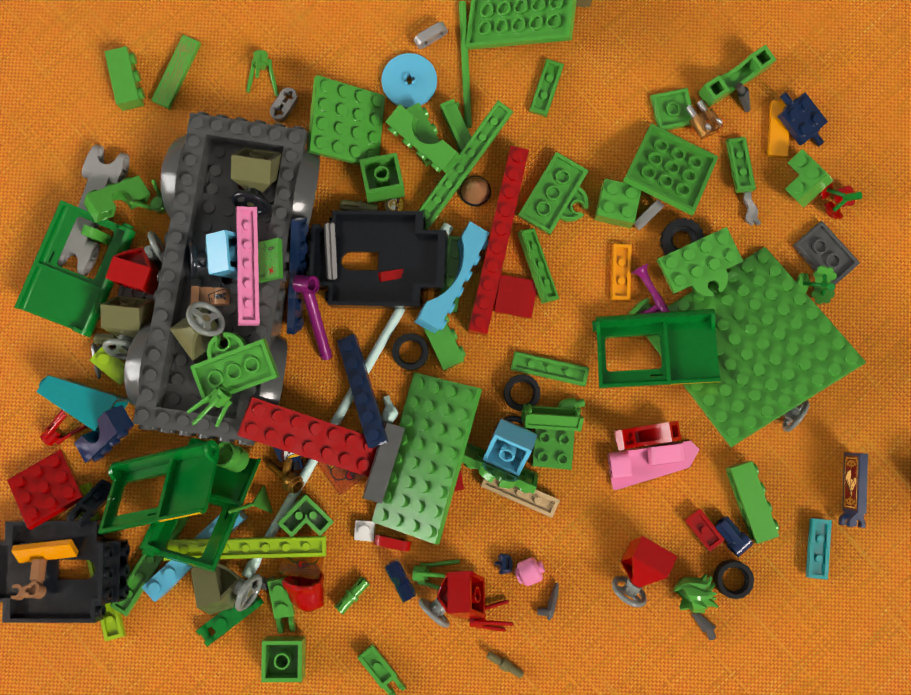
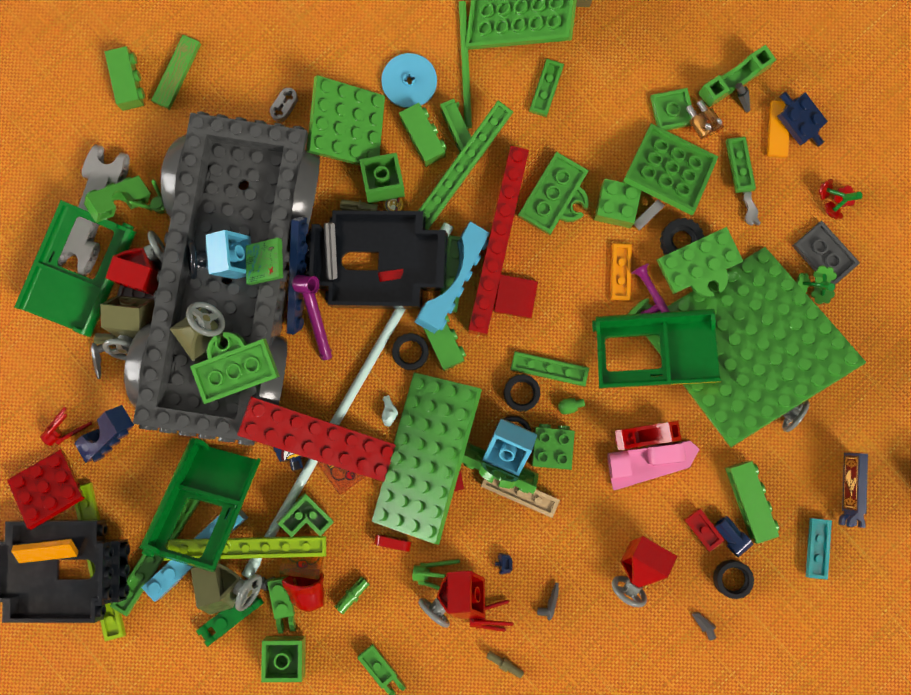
medium nougat bar [11,559,47,600] -> none
teal slope [36,375,130,431] -> none
black hinge [66,479,112,528] -> none
bright green beam [81,225,113,246] -> none
lime plate [89,347,125,385] -> none
green piece [98,440,219,534] -> none
bright green plant [187,386,233,427] -> none
medium nougat leg [191,286,230,306] -> none
bright green wheel [213,442,249,473] -> none
bright green piece [228,485,273,514] -> none
olive piece [231,147,283,215] -> none
bright pink plate [236,206,260,326] -> none
bright green plant [246,50,279,97] -> none
pearl gold piece [266,458,304,494] -> none
dark blue plate [337,334,389,449] -> none
white plate [354,520,375,541] -> none
dark grey tile [362,422,405,503] -> none
bright green arch [385,104,461,173] -> none
clear blue piece [385,558,416,603] -> none
light grey beam [413,21,448,49] -> none
medium nougat hat [459,176,491,206] -> none
bright pink head [515,557,545,586] -> none
bright green tile [517,228,559,304] -> none
bright green container [521,404,584,431] -> none
bright green hair [673,574,719,614] -> none
bright green brick [785,149,834,208] -> none

